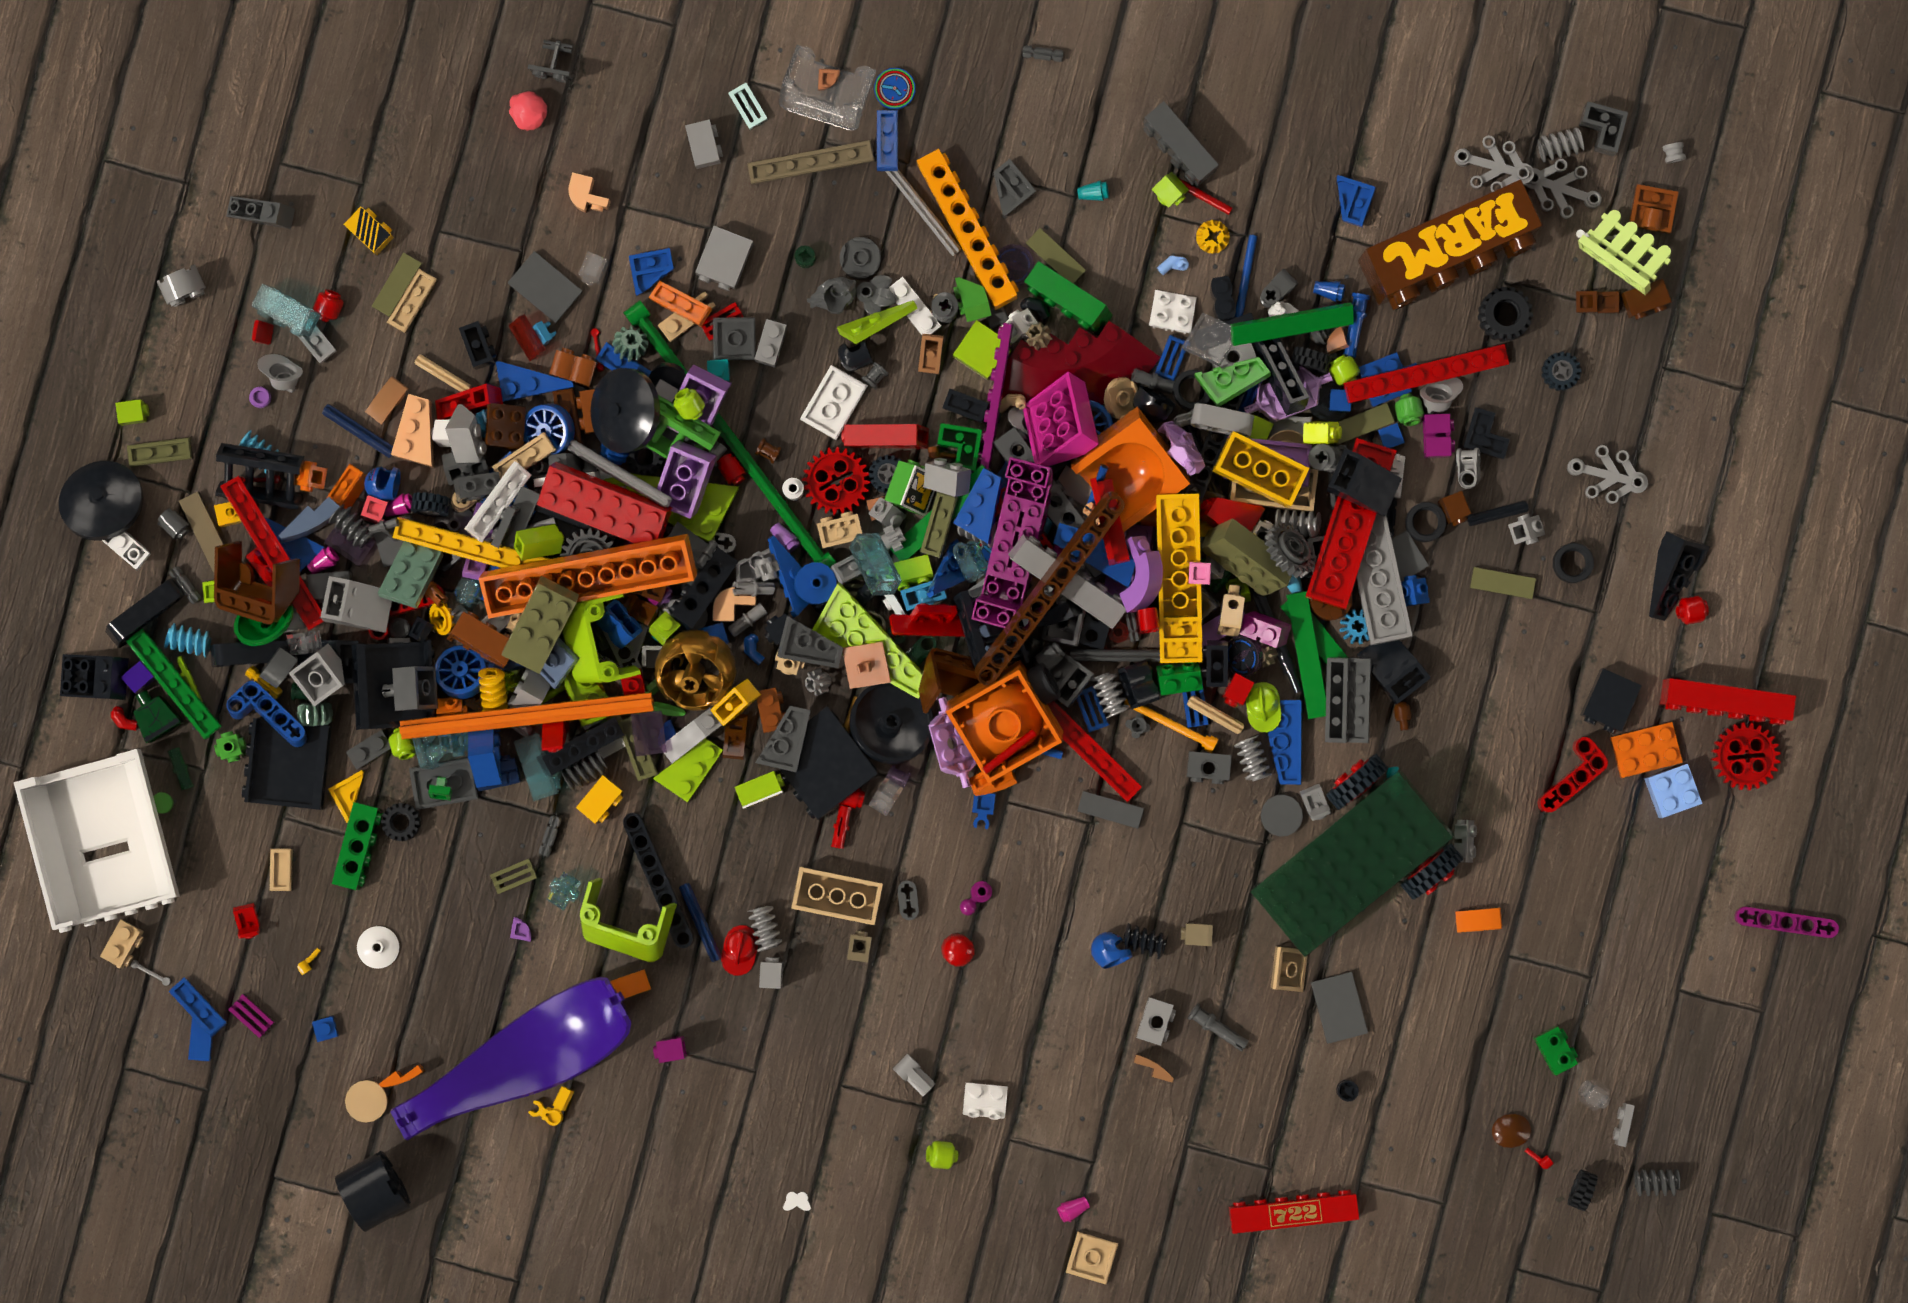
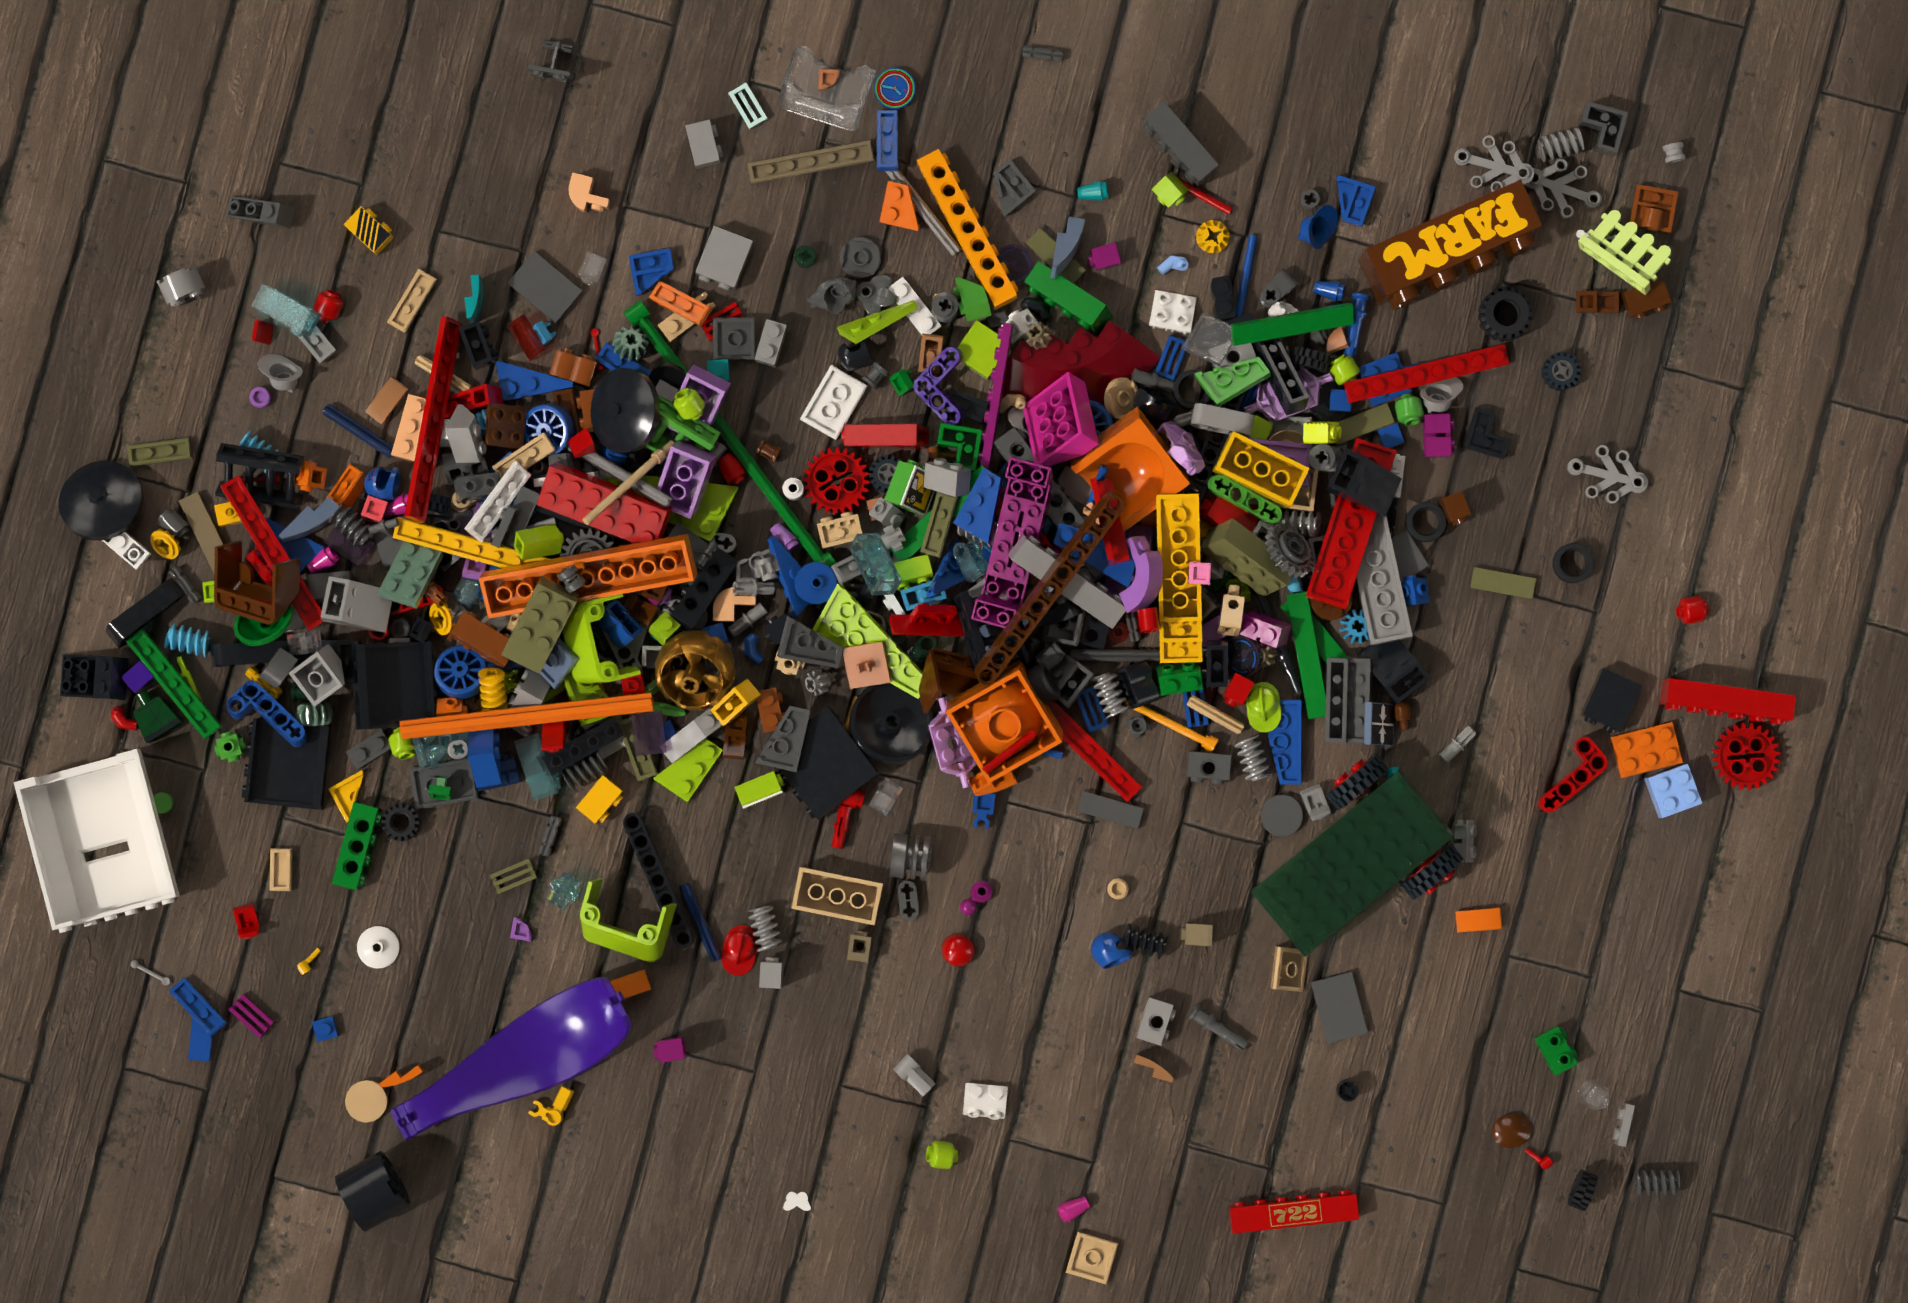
tan bracket [100,919,144,969] -> none
lime brick [115,399,149,426] -> none
clear green pin [167,747,194,791] -> none
olive tile [372,253,422,317] -> none
dark grey brick [382,666,438,711] -> none
coral hair [509,91,547,131] -> none
clear purple bush [884,764,911,790] -> none
light grey piece [1456,448,1481,489] -> none
black axle [1467,501,1529,526] -> none
light grey brick [1508,514,1545,545] -> none
black wedge [1649,531,1710,621] -> none
magenta beam [1734,907,1839,938] -> none
none -> yellow gear [150,528,181,559]
none -> red plate [404,316,462,523]
none -> light grey bush [447,740,468,759]
none -> teal slope [464,274,484,323]
none -> dark grey wheel [557,564,586,593]
none -> red slope [568,428,595,458]
none -> tan bar [582,440,674,525]
none -> orange wing [880,181,920,231]
none -> green tile [889,369,915,397]
none -> flat silver wheel [889,833,932,881]
none -> dark purple beam [913,346,963,425]
none -> sand blue slope [1050,217,1085,279]
none -> magenta brick [1088,242,1121,272]
none -> tan plate [1107,878,1129,899]
none -> bright green beam [1208,475,1282,524]
none -> blue piece [1297,205,1338,249]
none -> dark grey bush [1300,189,1320,210]
none -> tile [1364,702,1394,746]
none -> light grey axle [1439,726,1476,764]

